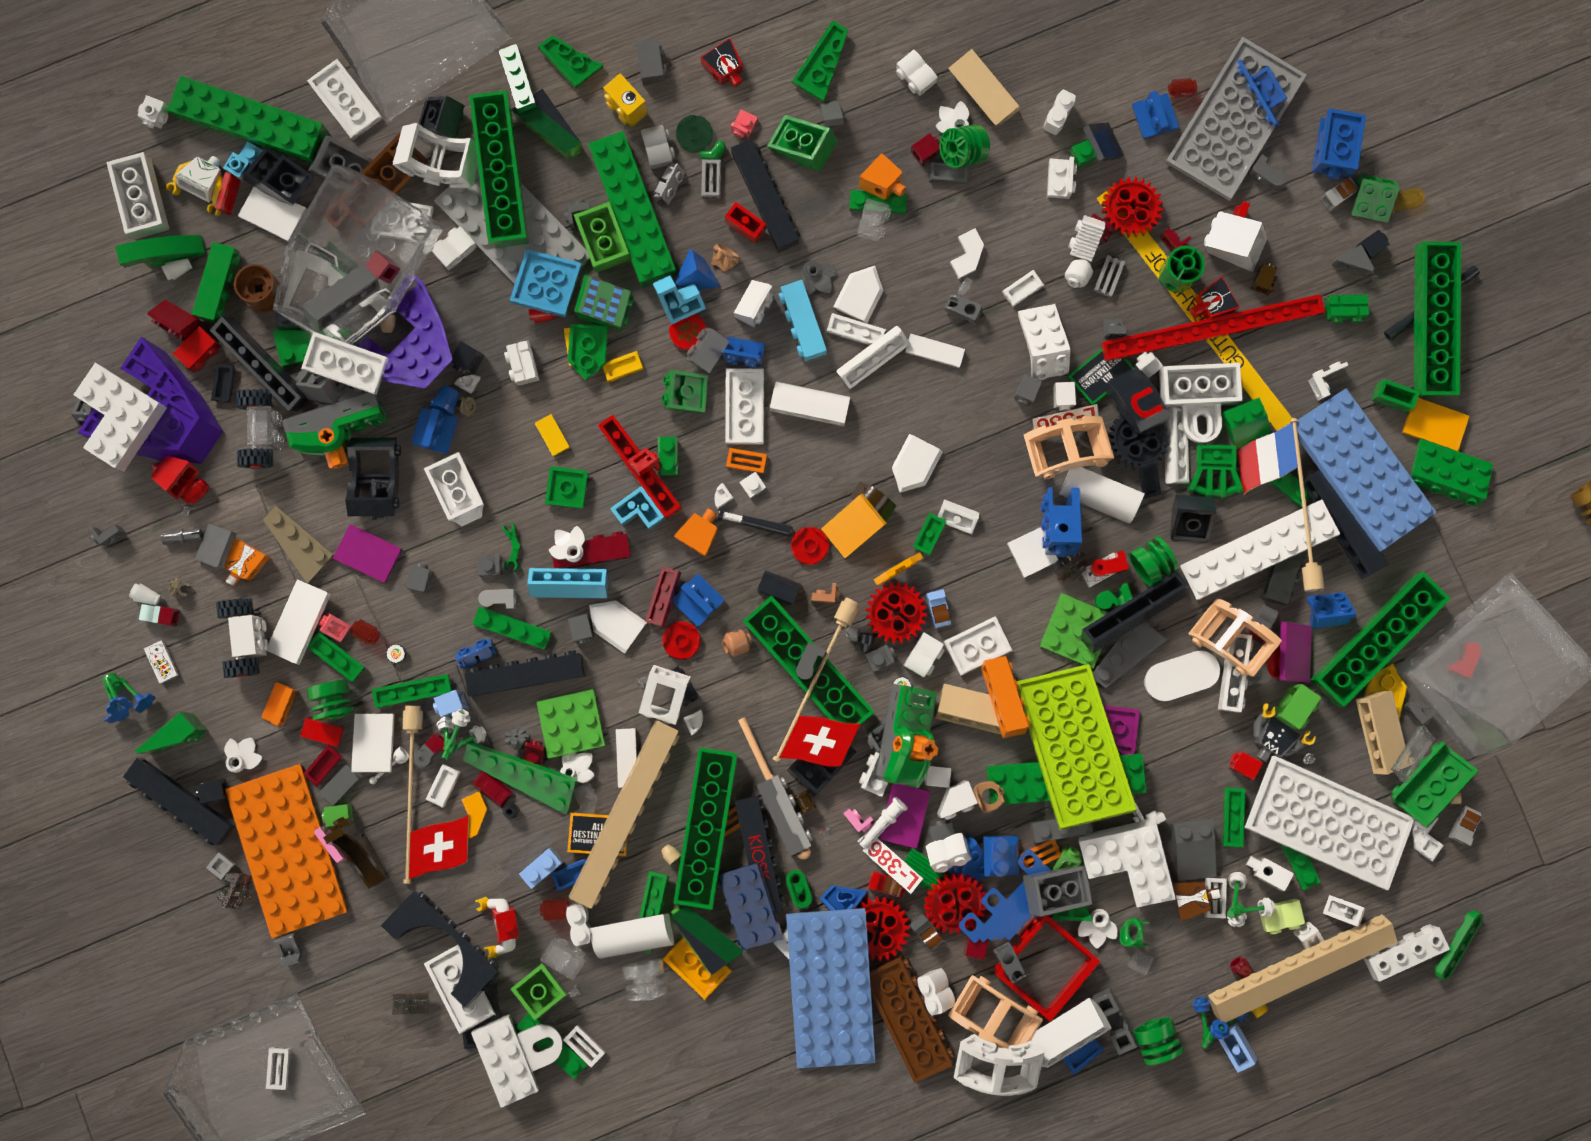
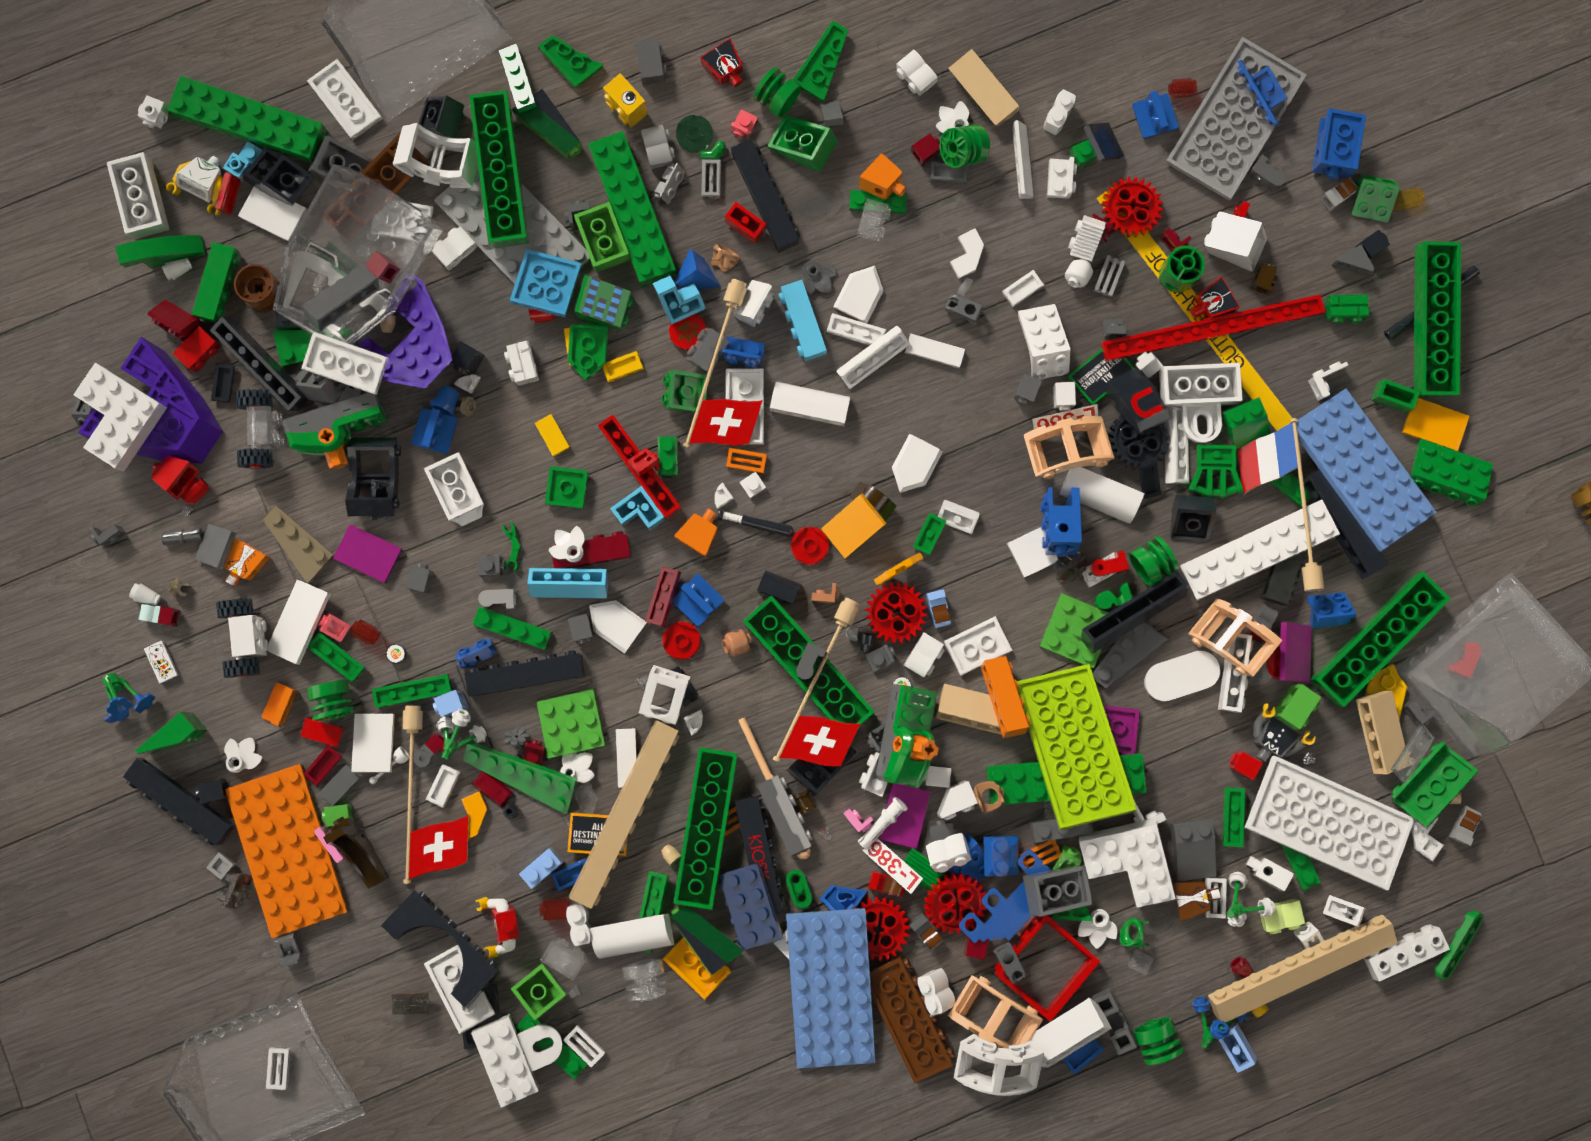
none -> red flag [683,279,763,448]
none -> green wheel [753,66,802,118]
none -> white slope [1012,120,1033,199]

